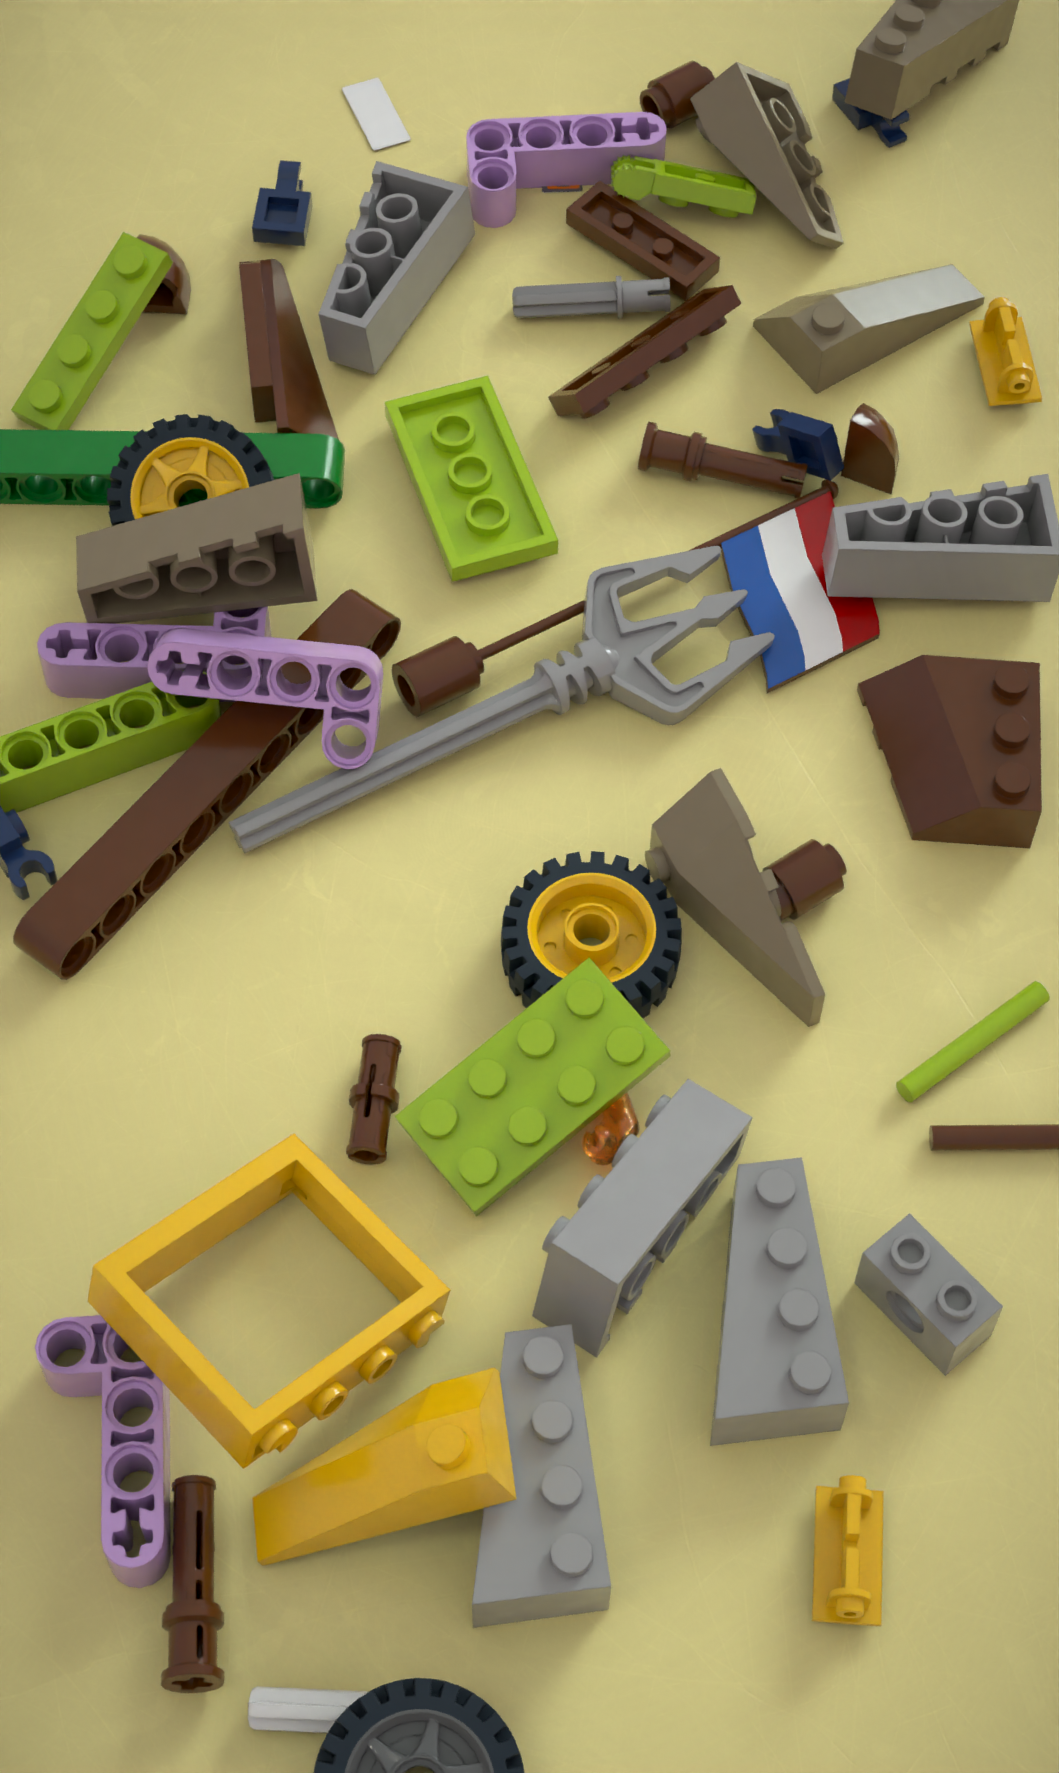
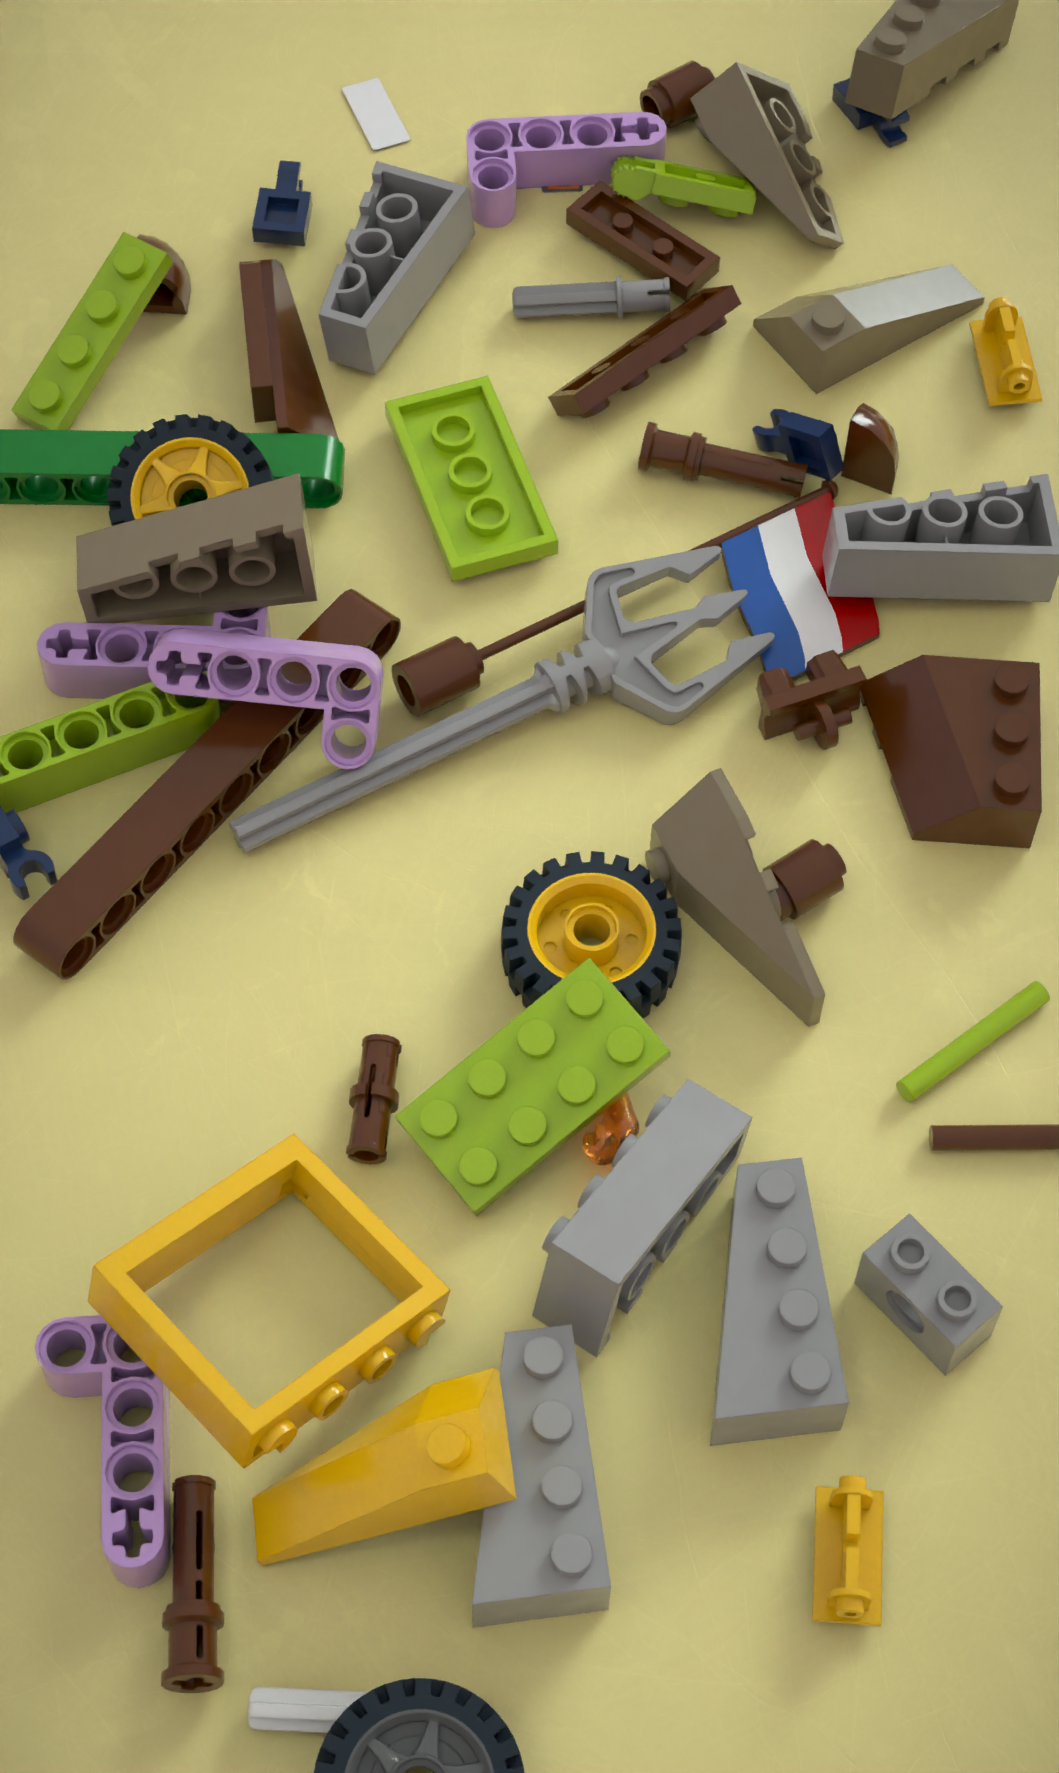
none -> reddish brown hips [756,650,867,750]

